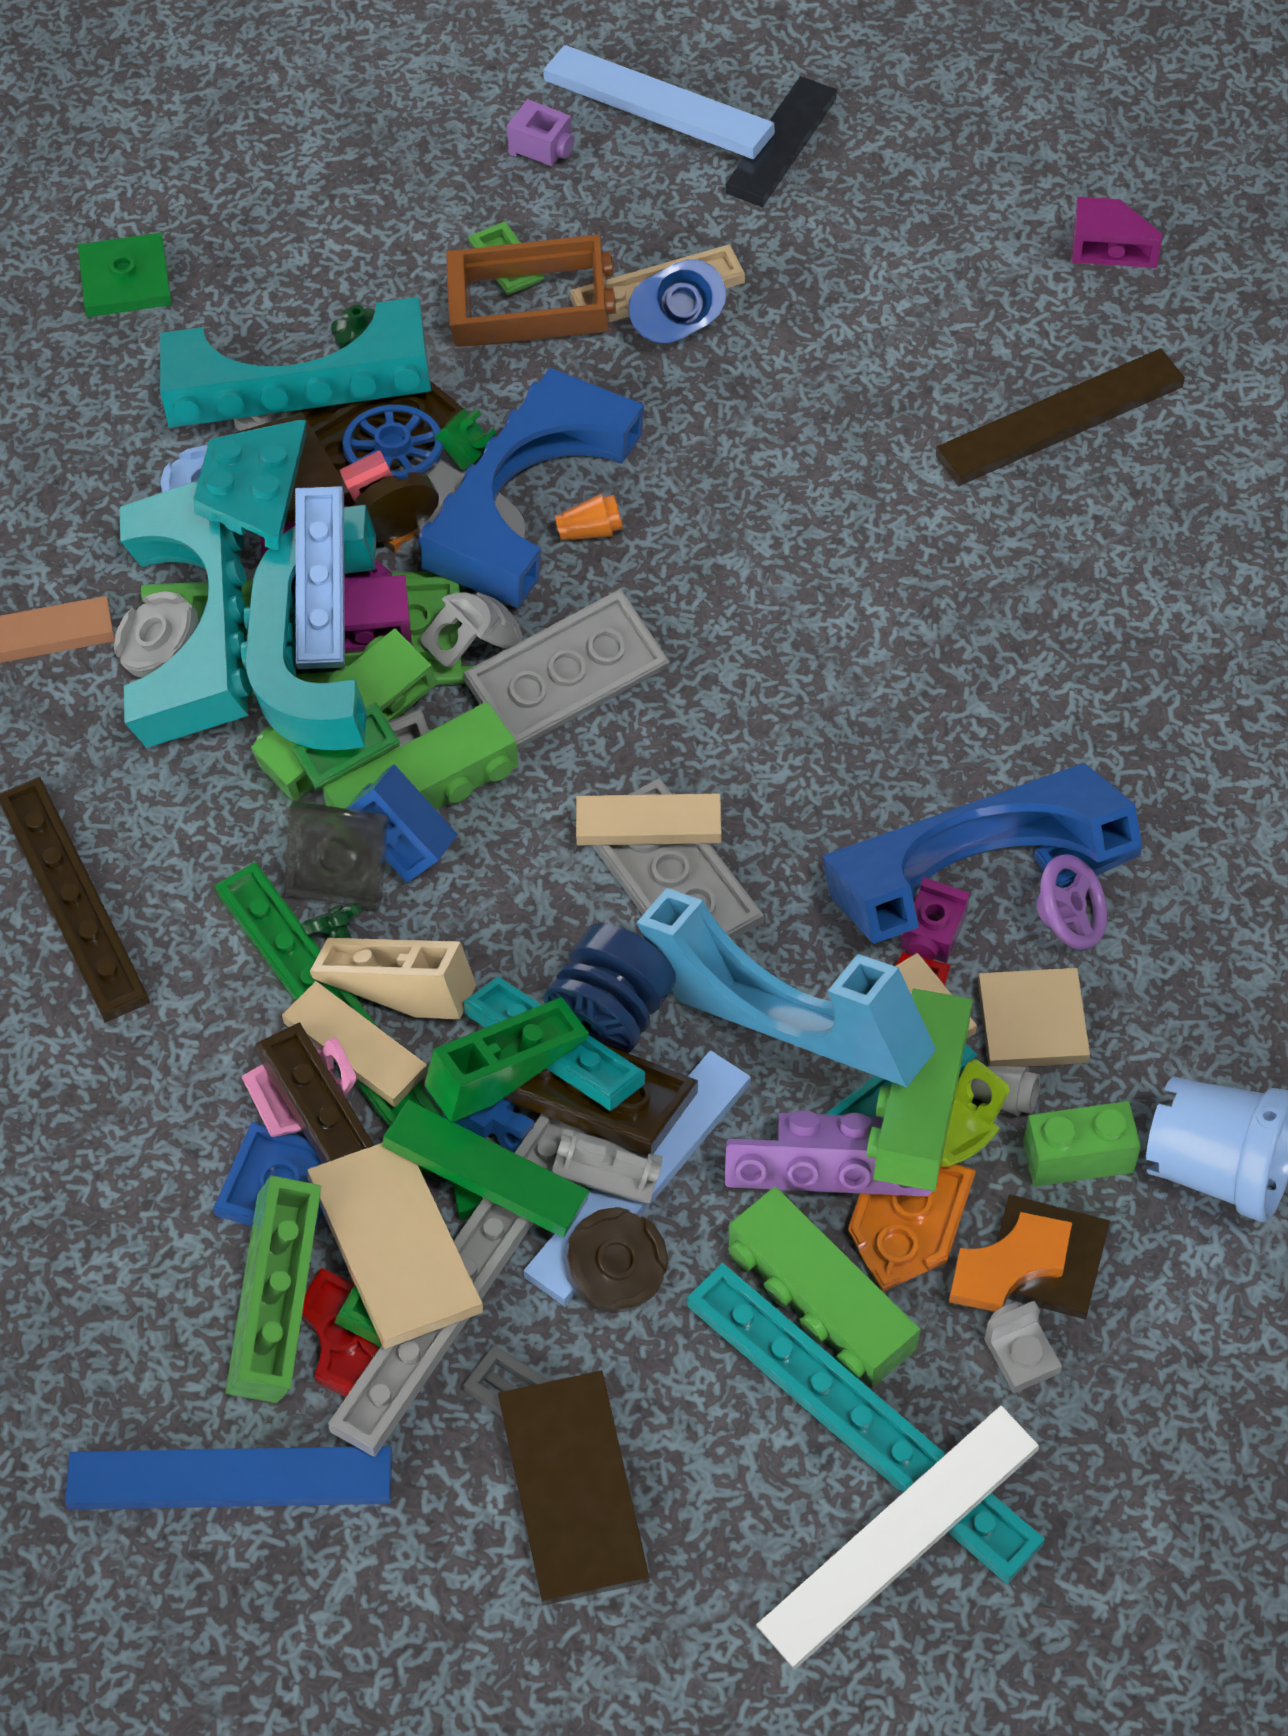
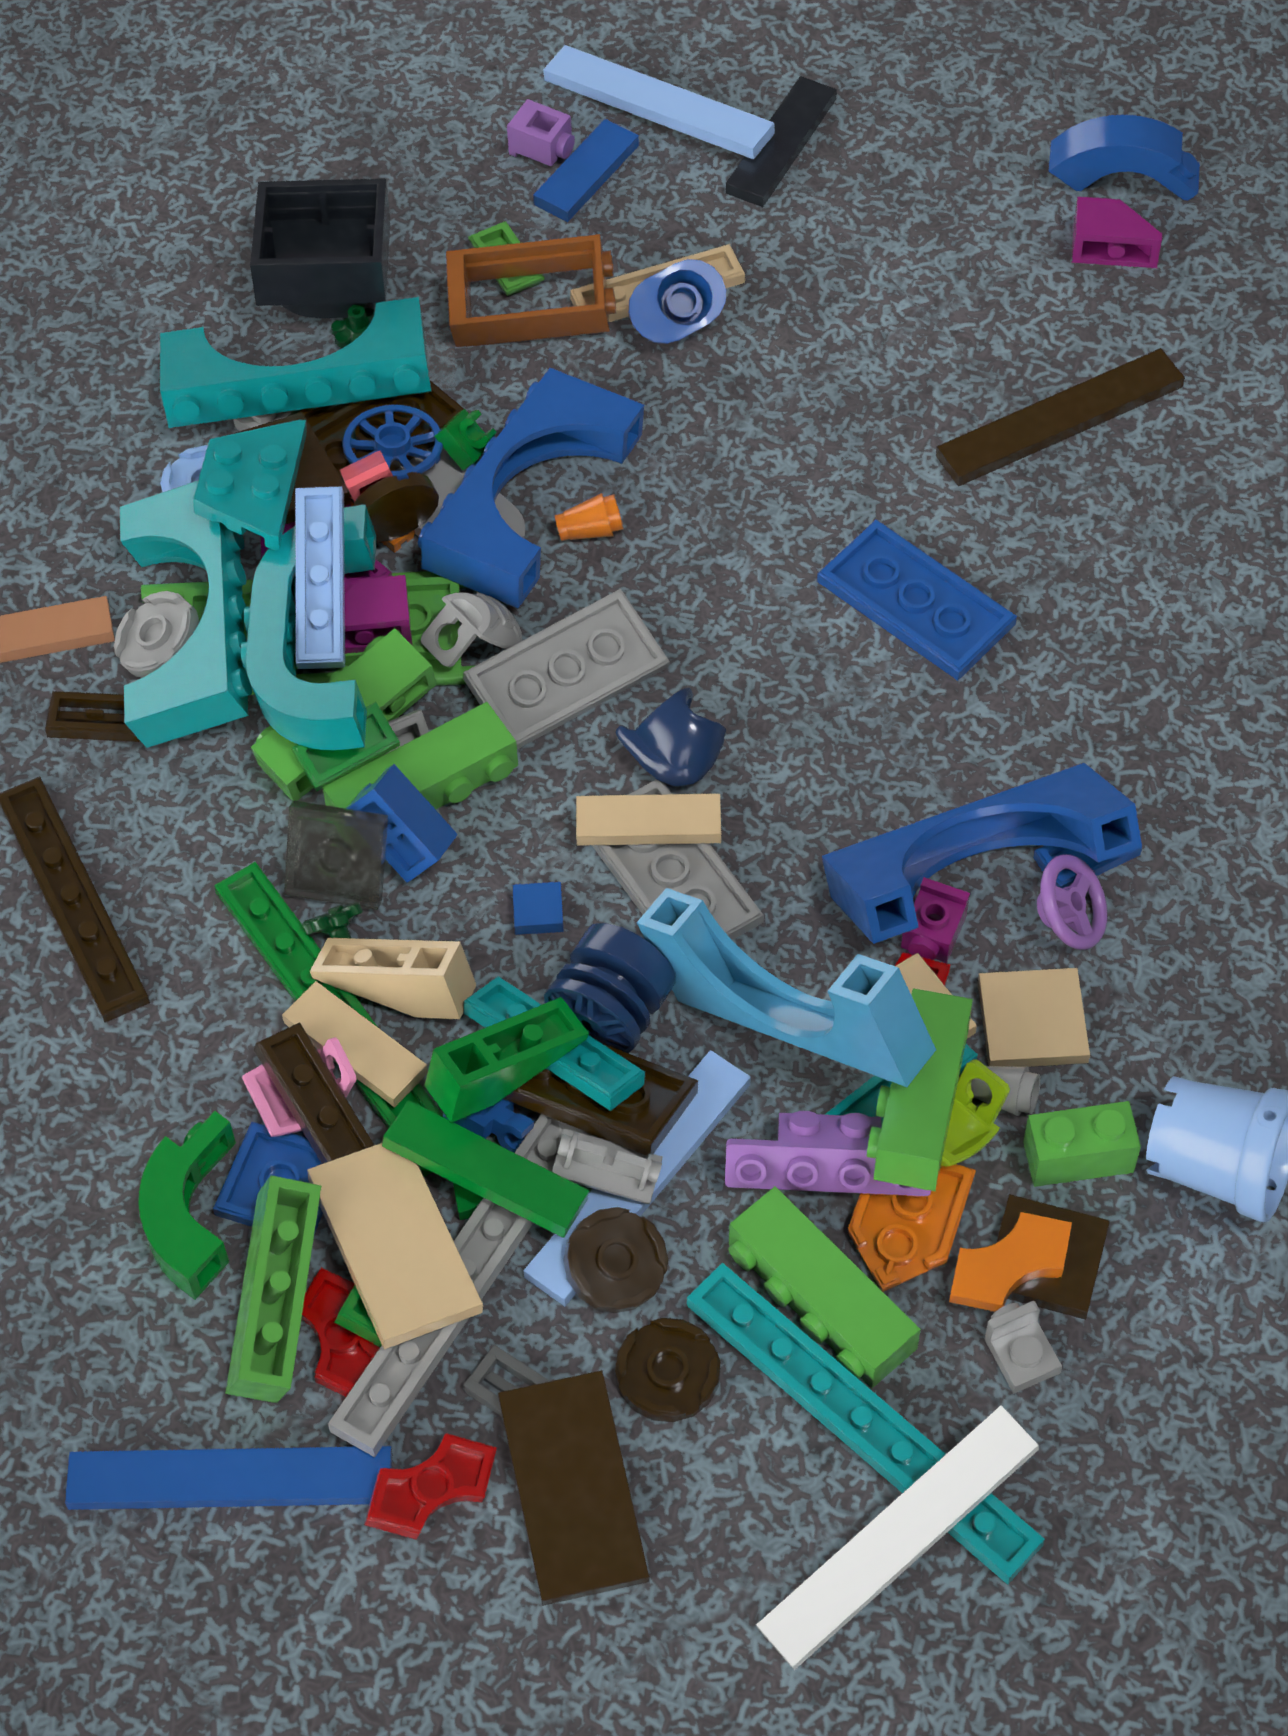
green plate [78,232,172,317] -> none
none -> dark brown tile [45,691,140,742]
none -> green arch [139,1111,236,1300]
none -> black container [250,178,390,318]
none -> red tile [364,1433,497,1540]
none -> blue tile [513,882,564,935]
none -> blue tile [533,119,639,222]
none -> dark blue piece [615,688,726,786]
none -> dark brown tile [615,1318,721,1422]
none -> blue tile [817,520,1017,681]
none -> blue arch [1049,115,1200,201]

